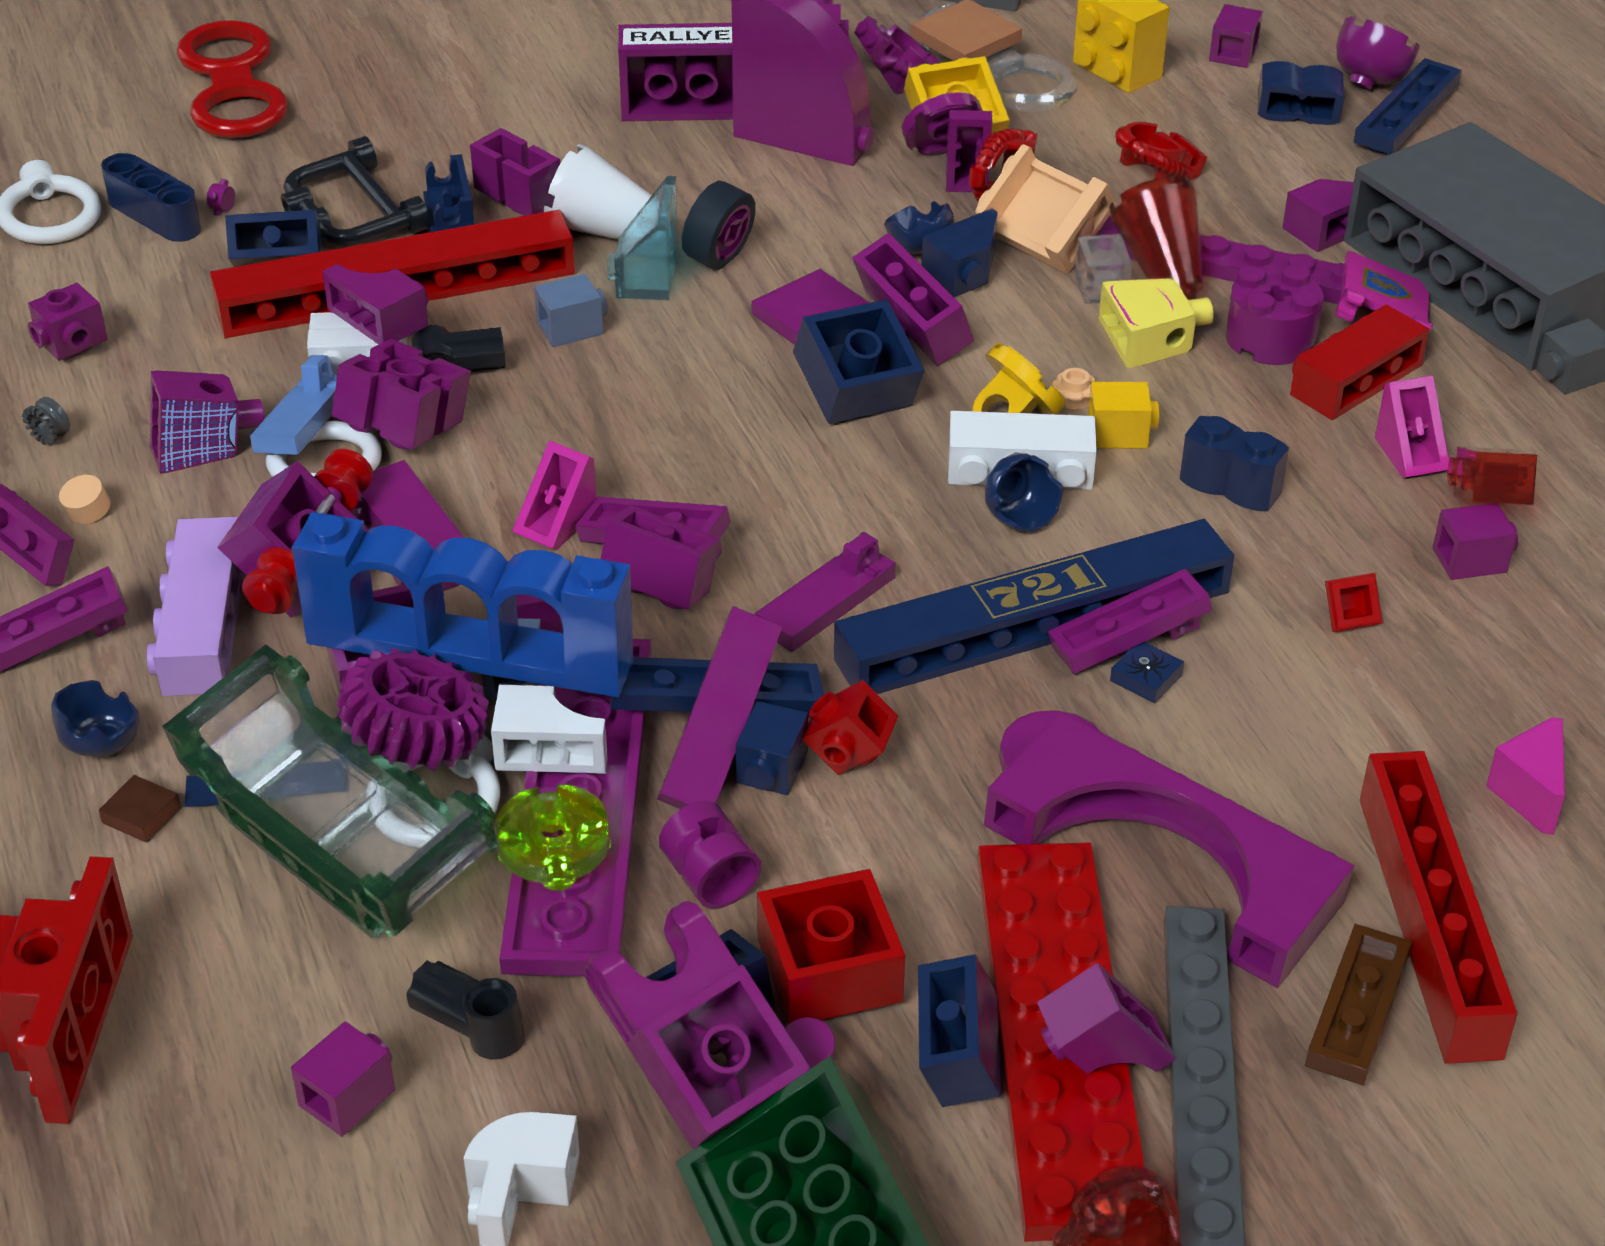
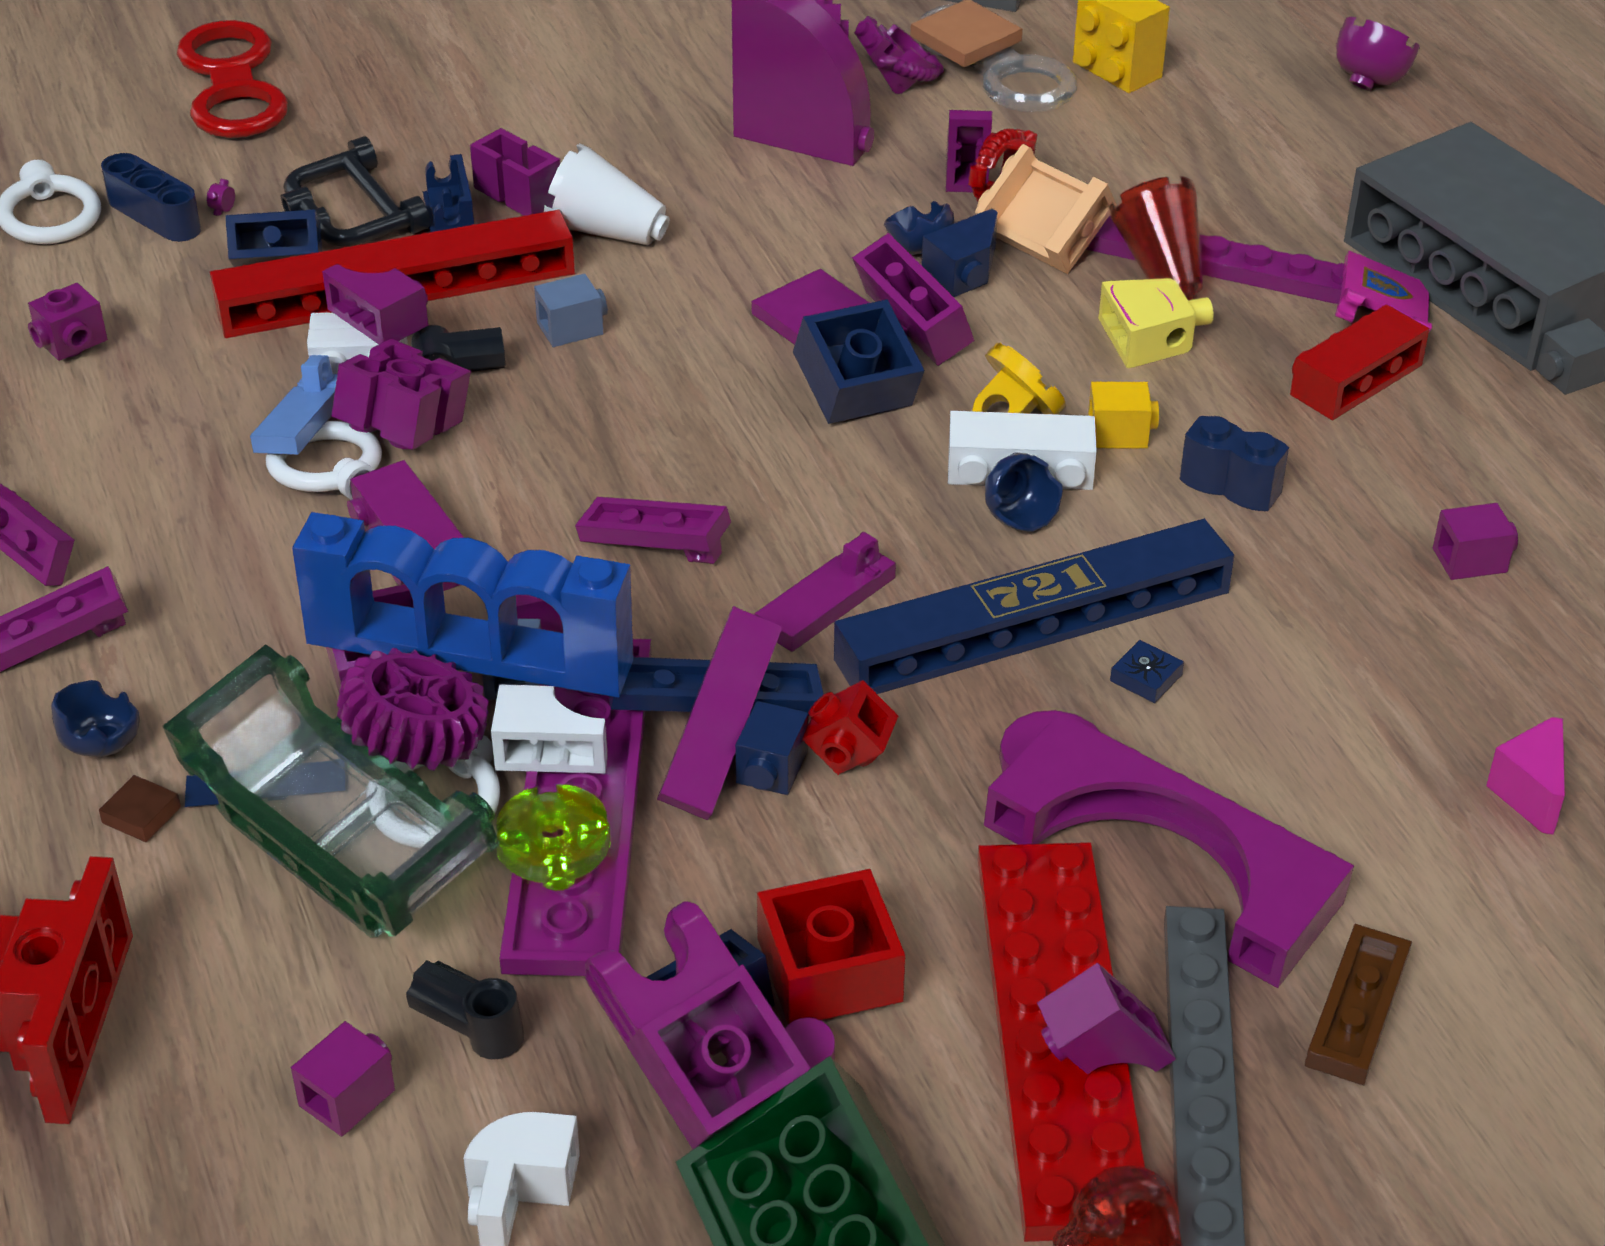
dark grey bush [22,397,70,445] -> none
light nougat piece [59,475,111,524] -> none
lavender brick [147,517,244,696] -> none
magenta torso [150,370,264,474] -> none
brick [217,449,374,617] -> none
dark pink slope [512,440,596,550] -> none
magenta brick [601,505,721,610] -> none
clear light blue slope [607,176,678,300] -> none
magenta brick [618,23,733,121] -> none
magenta wheel [659,801,761,909] -> none
black wheel [681,180,756,269] -> none
magenta tile [901,92,983,155] -> none
yellow plate [904,56,1010,133] -> none
dark blue brick [918,954,1001,1107] -> none
magenta hinge [1048,569,1212,674] -> none
light nougat plate [1052,368,1095,410] -> none
clear brick [1074,234,1132,304] -> none
red piece [1115,122,1208,193] -> none
magenta brick [1209,4,1263,68] -> none
magenta brick [1226,264,1324,365] -> none
dark blue brick [1258,61,1344,125] -> none
magenta slope [1282,179,1354,252] -> none
red slope [1325,573,1383,632] -> none
dark blue plate [1354,58,1462,154] -> none
red brick [1359,751,1518,1064] -> none
dark pink slope [1375,375,1451,478] -> none
clear red brick [1447,446,1537,505] -> none

